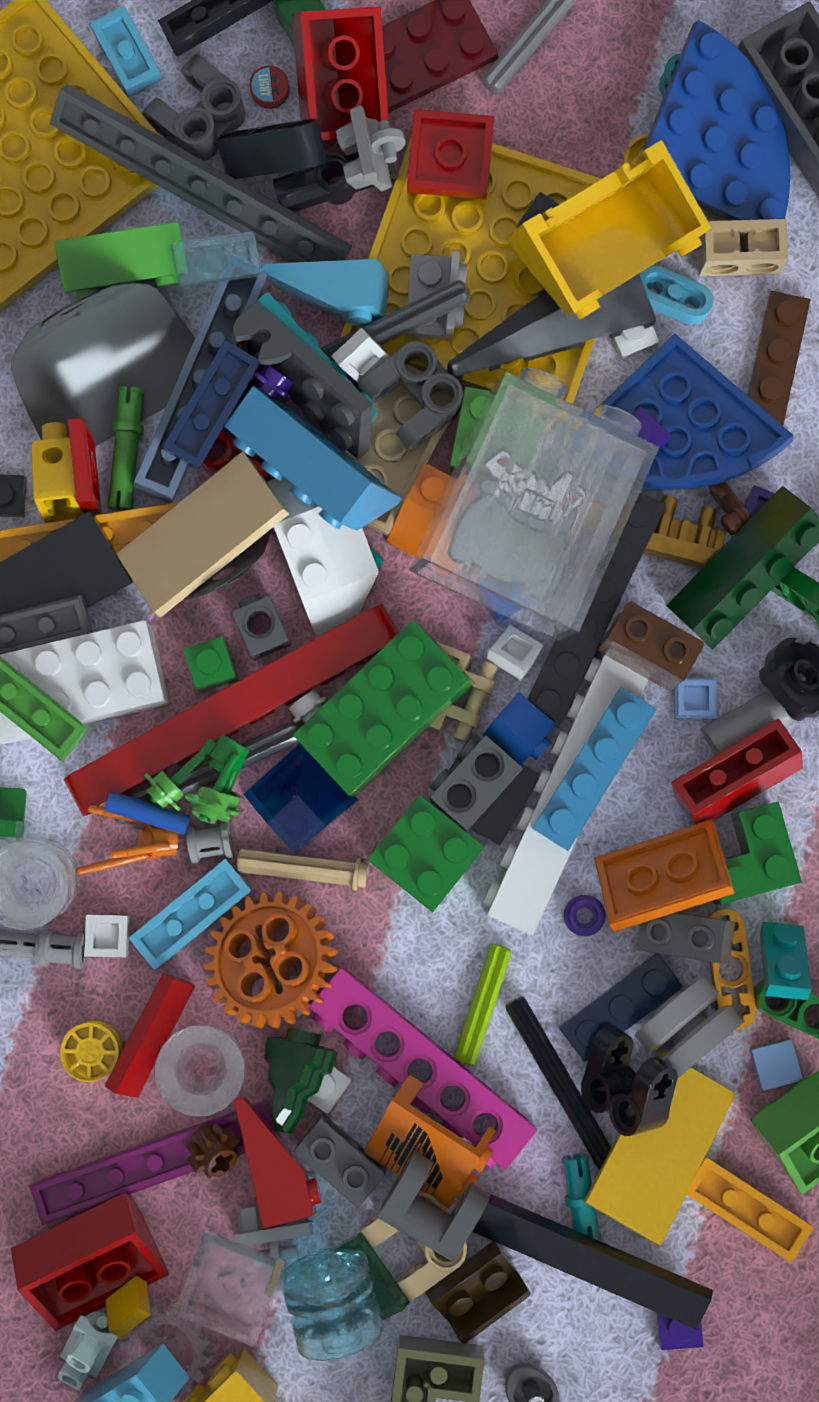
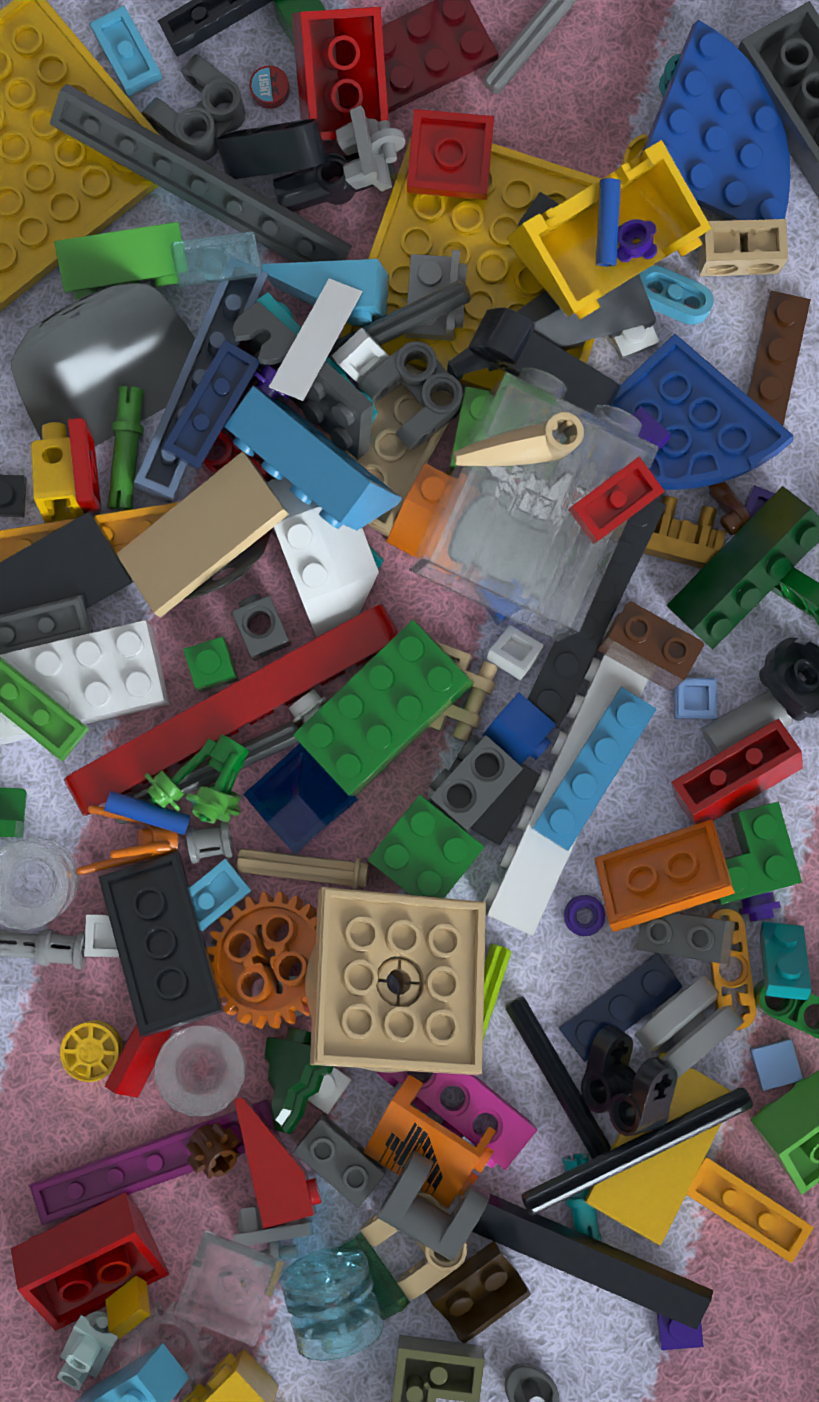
none -> black tile [98,851,224,1038]
none -> white sticker [269,278,363,401]
none -> tan piece [305,887,486,1075]
none -> tan piece [453,412,584,466]
none -> black beam [468,307,621,424]
none -> black axle [521,1087,753,1215]
none -> red plate [568,456,664,544]
none -> blue piece [596,178,621,267]
none -> dark purple plate [617,219,657,262]
none -> dark purple plate [739,892,781,922]

